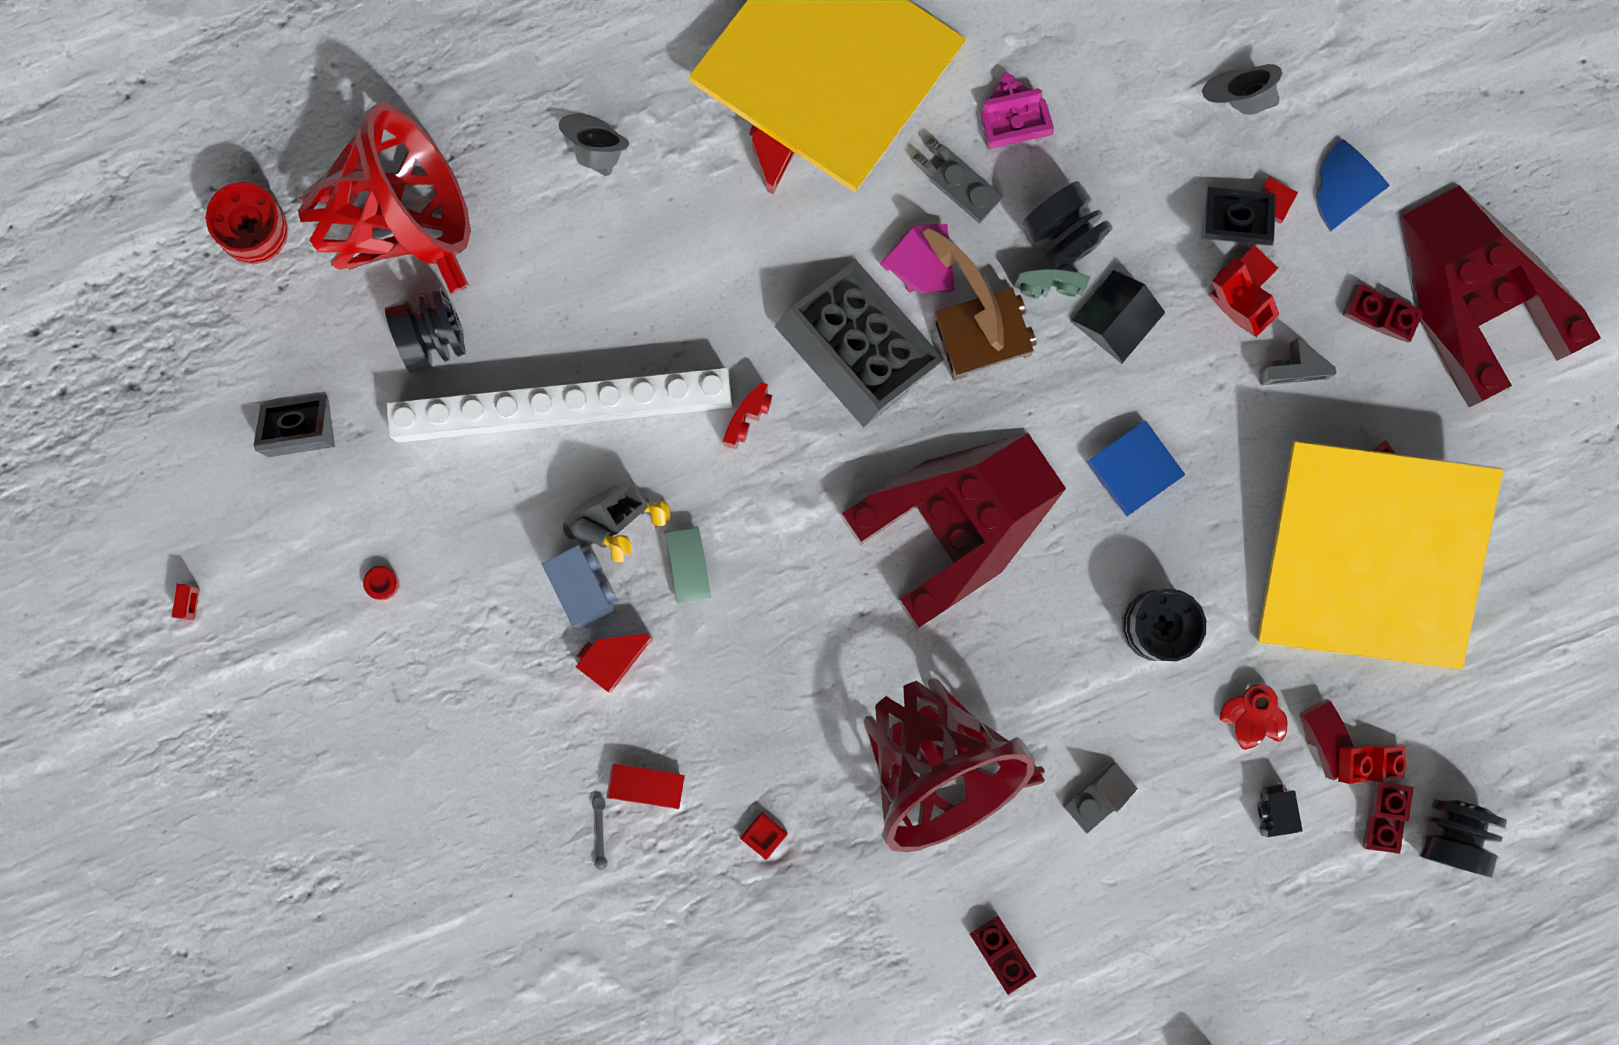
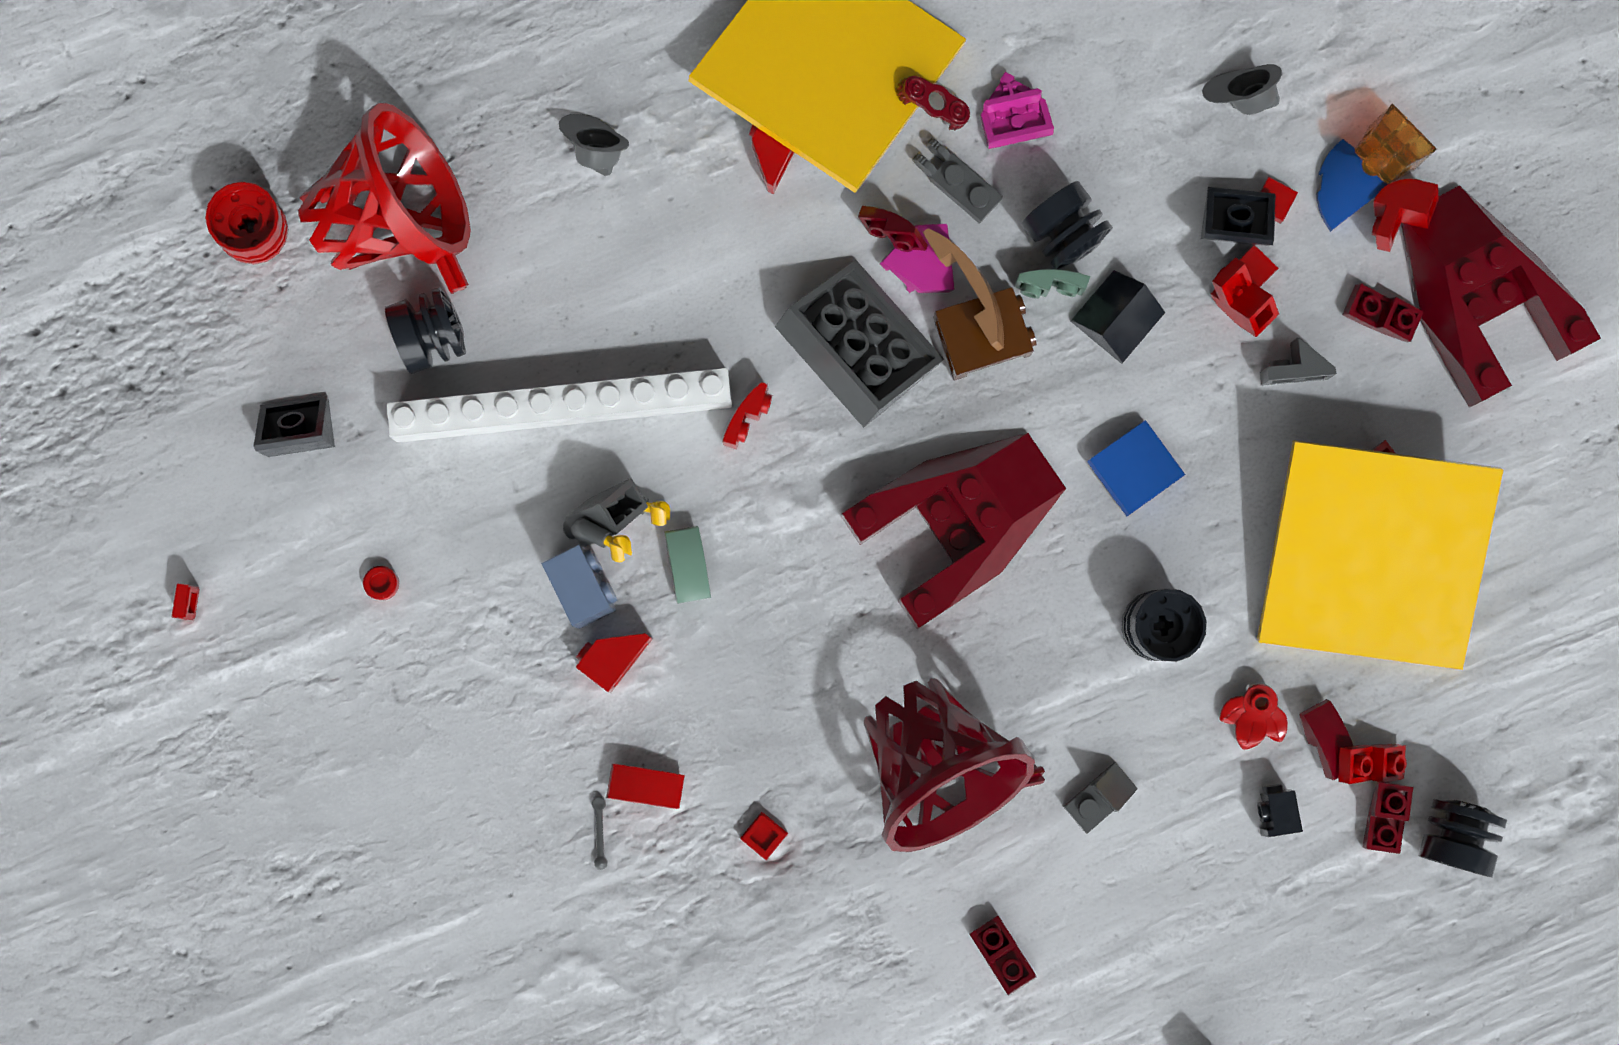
none -> dark red slope [858,206,928,252]
none -> dark red piece [896,76,970,131]
none -> clear orange torso [1355,103,1437,184]
none -> red brick [1372,179,1439,252]

